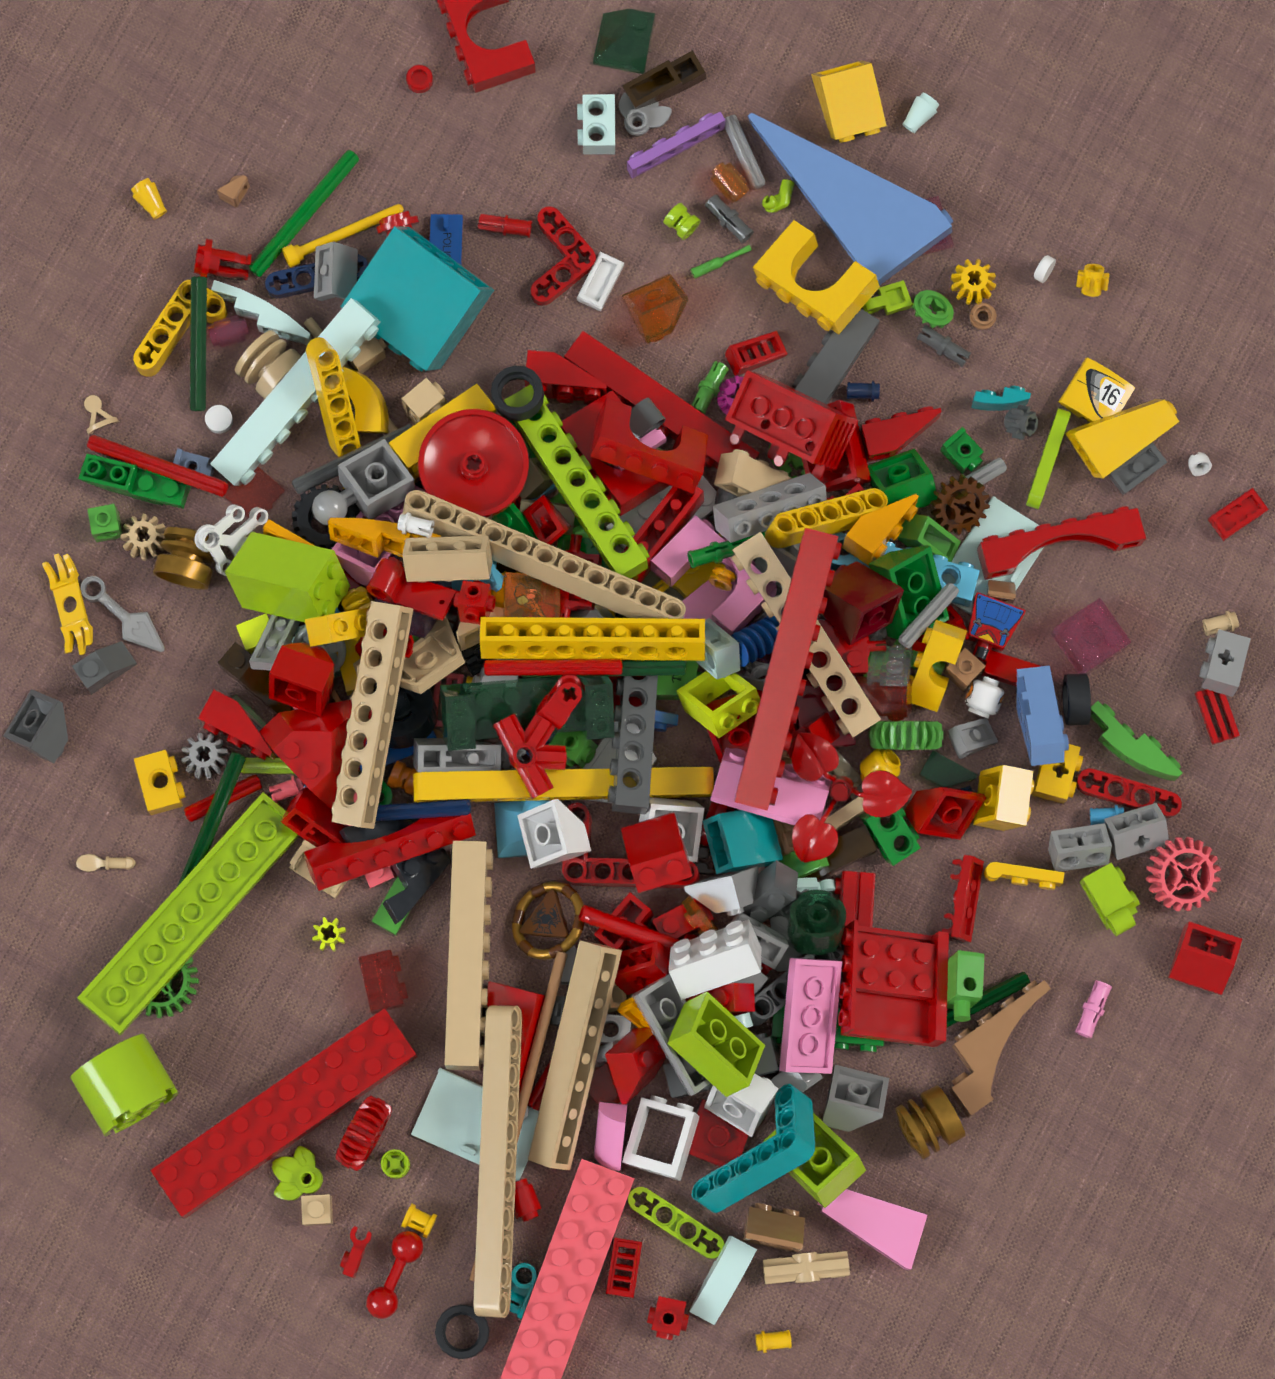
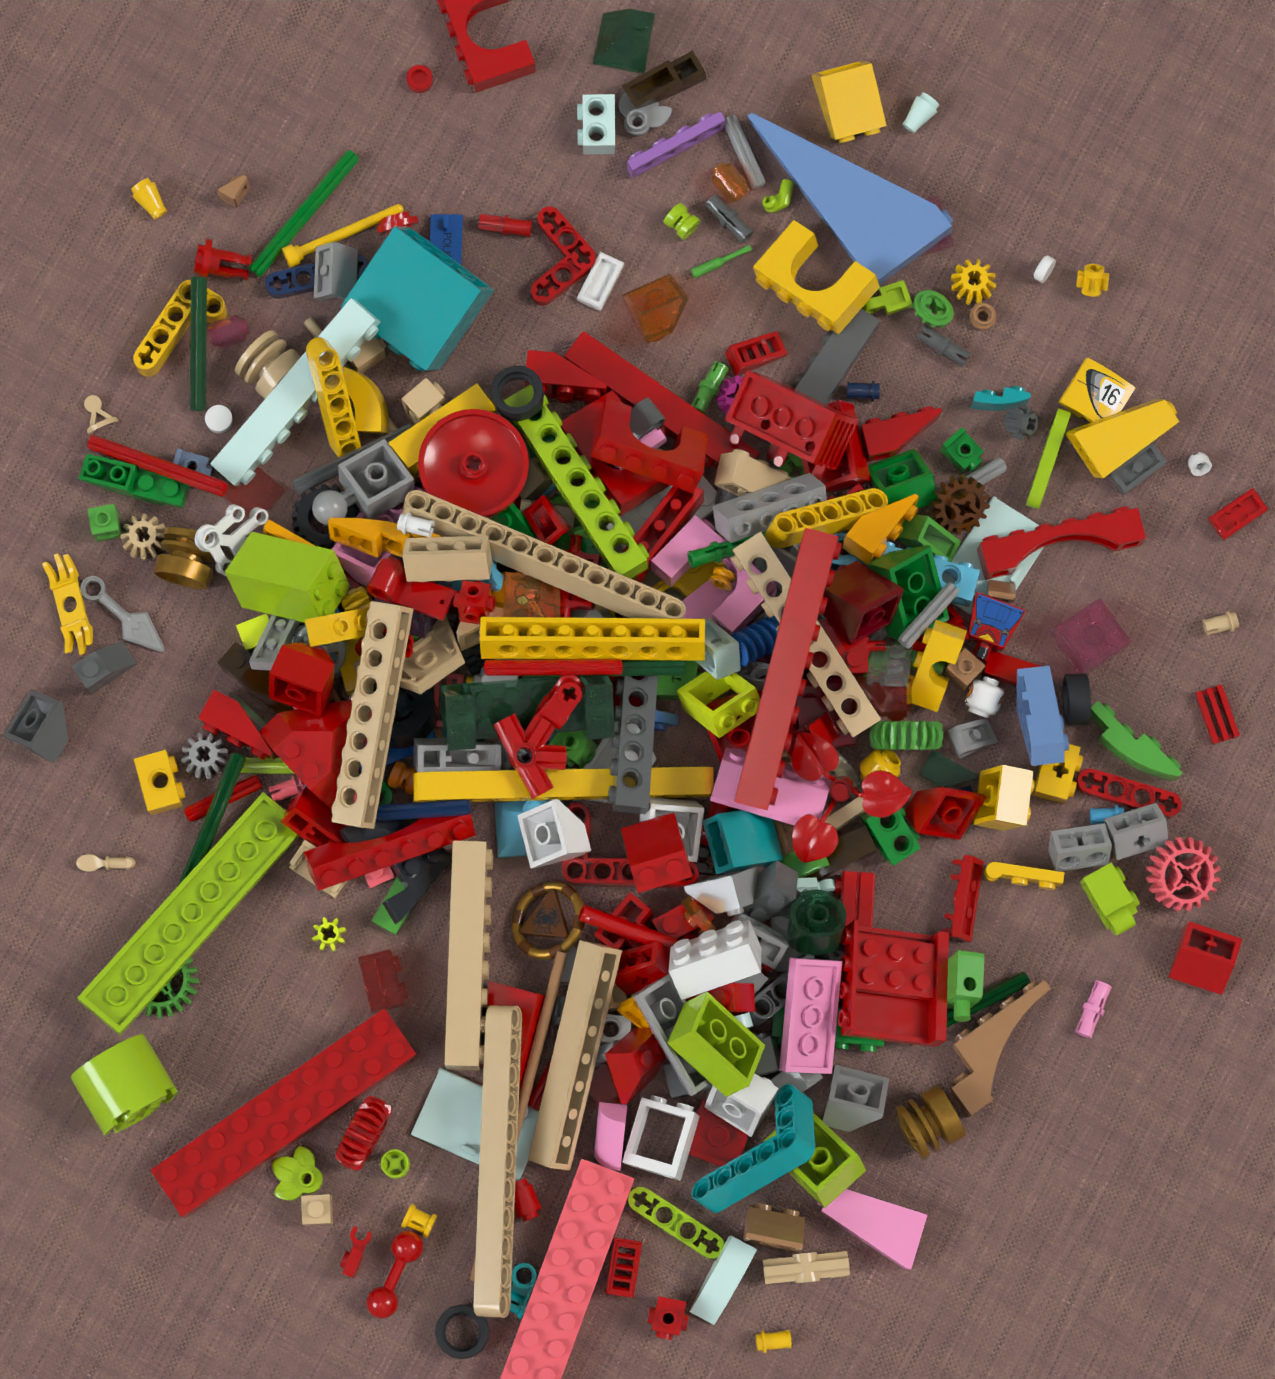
light aqua slope [211,280,312,345] -> none
light grey brick [1199,629,1251,697] -> none

